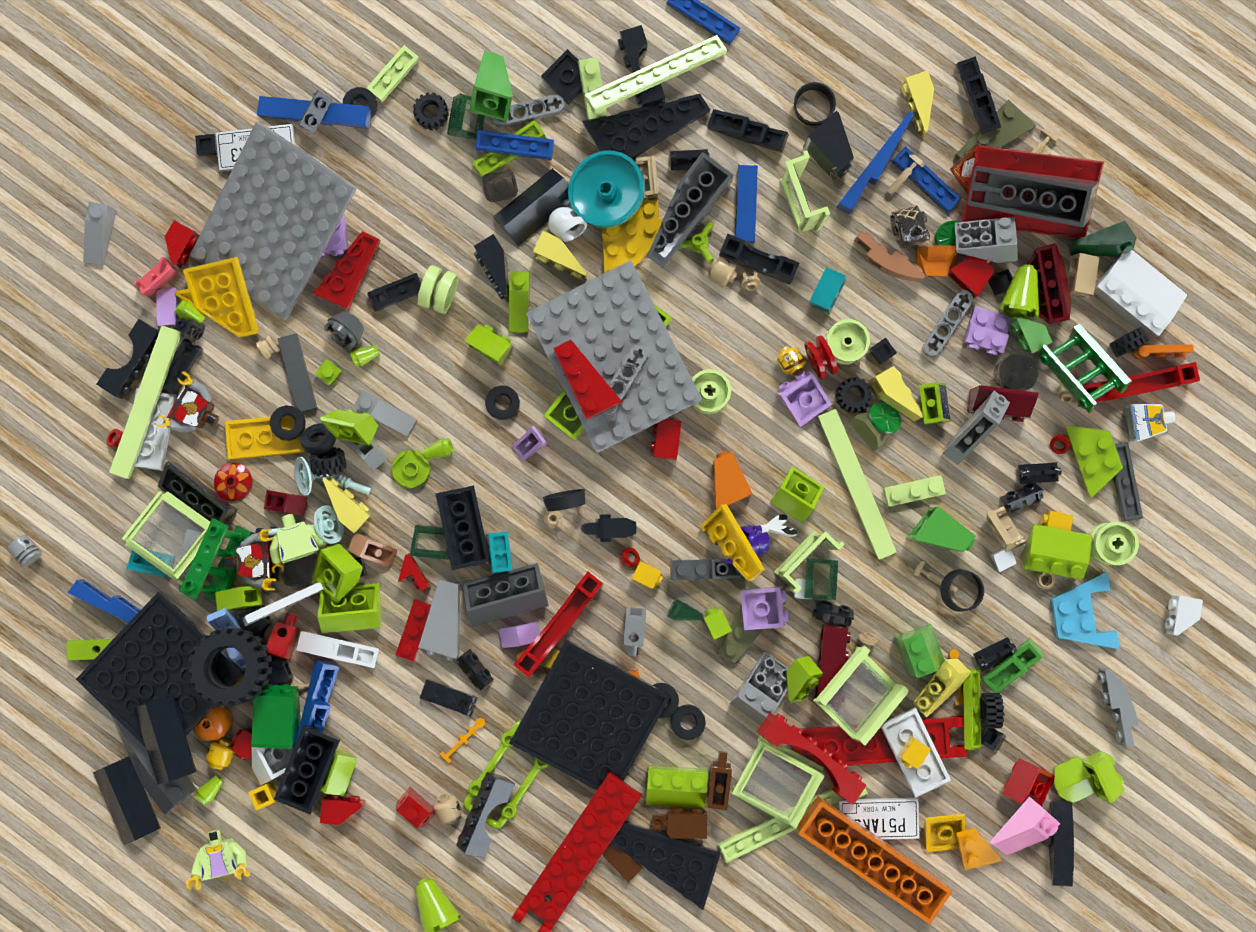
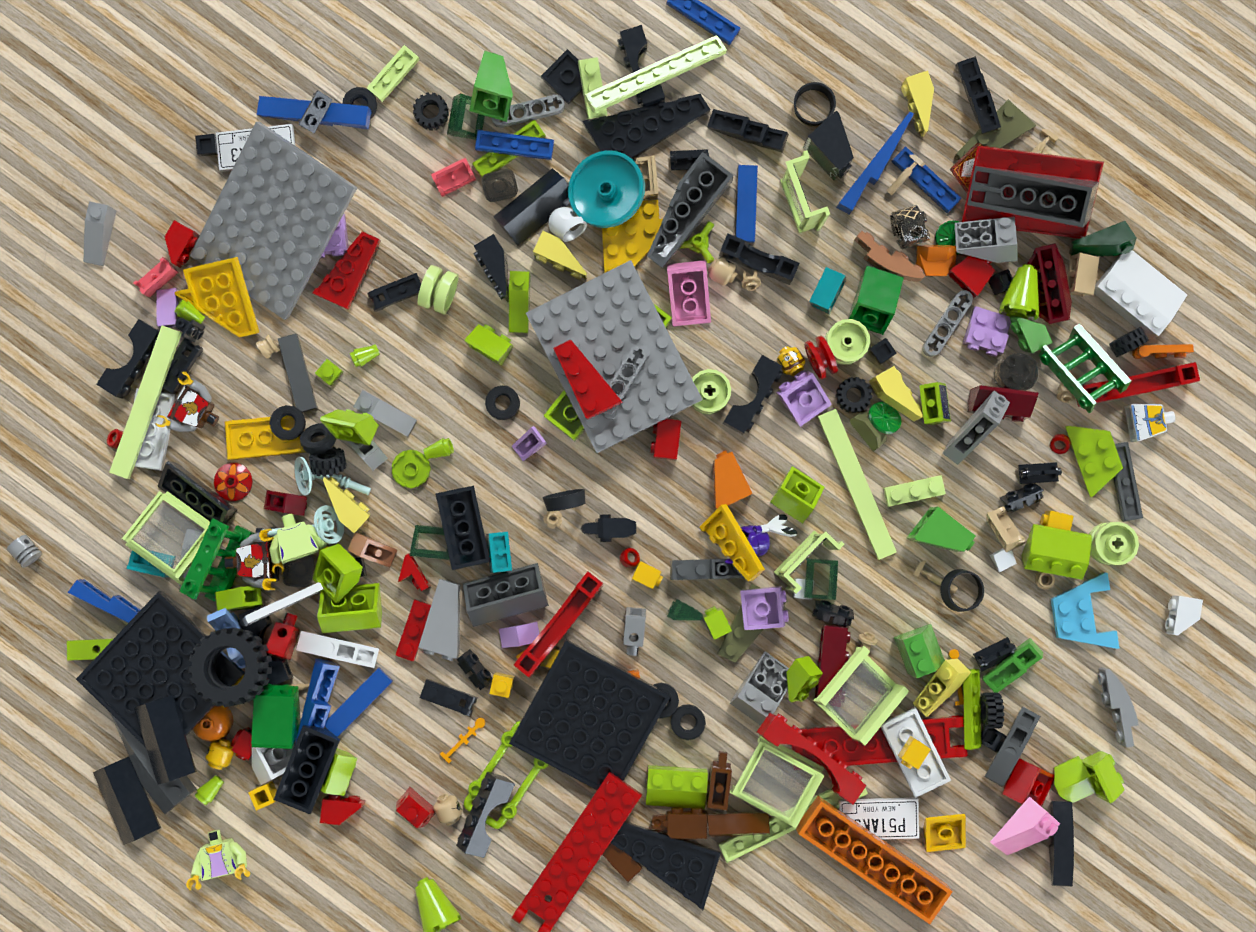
dark grey cone [324,311,364,350] -> none
light orange wing [956,828,1002,870] -> none
none -> blue tile [325,667,393,737]
none -> coral hinge [431,157,476,197]
none -> yellow brick [489,672,515,698]
none -> bright pink slope [667,260,711,326]
none -> reddish brown slope [708,813,770,837]
none -> black arch [722,355,783,435]
none -> green slope [848,266,904,335]
none -> dark grey slope [984,707,1041,787]

